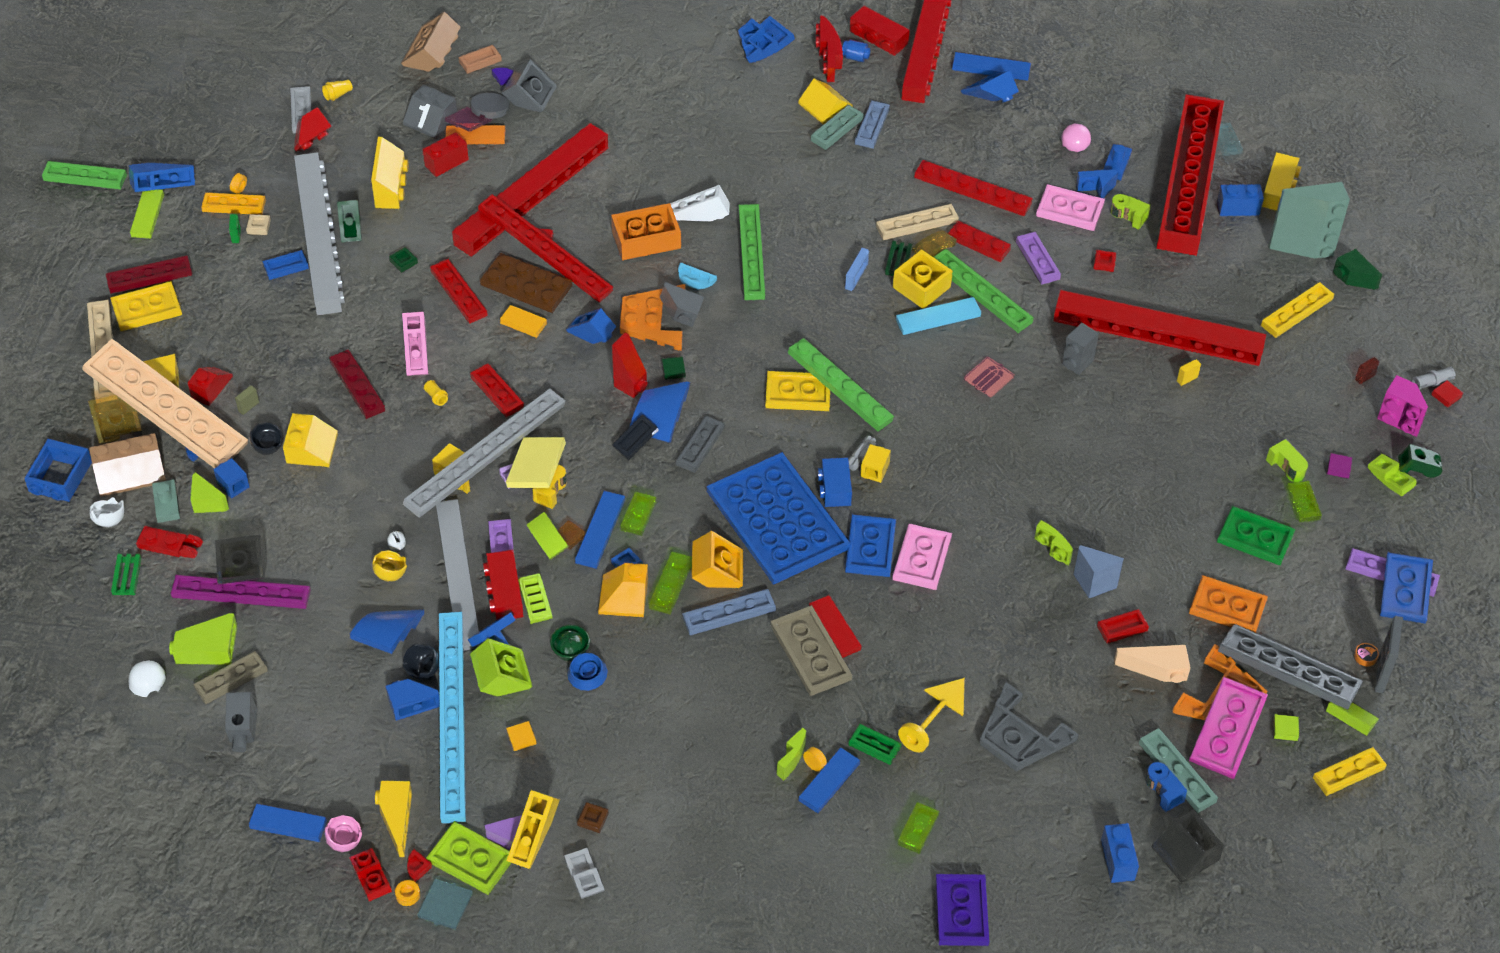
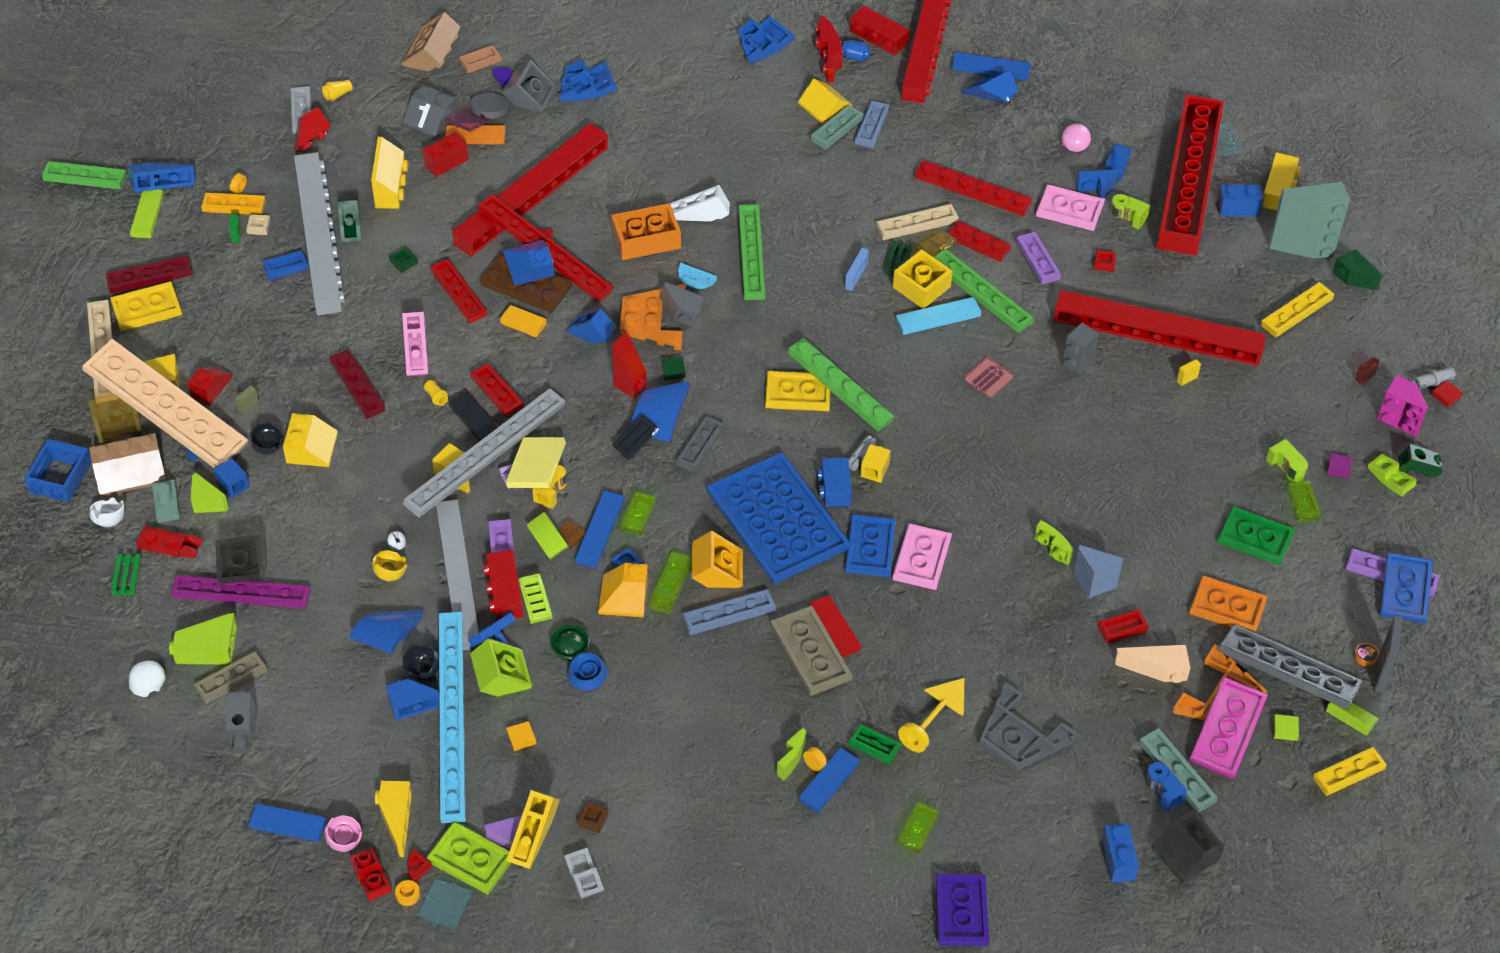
none -> black tile [448,392,497,442]
none -> blue slope [503,240,554,286]
none -> blue slope [558,59,618,101]

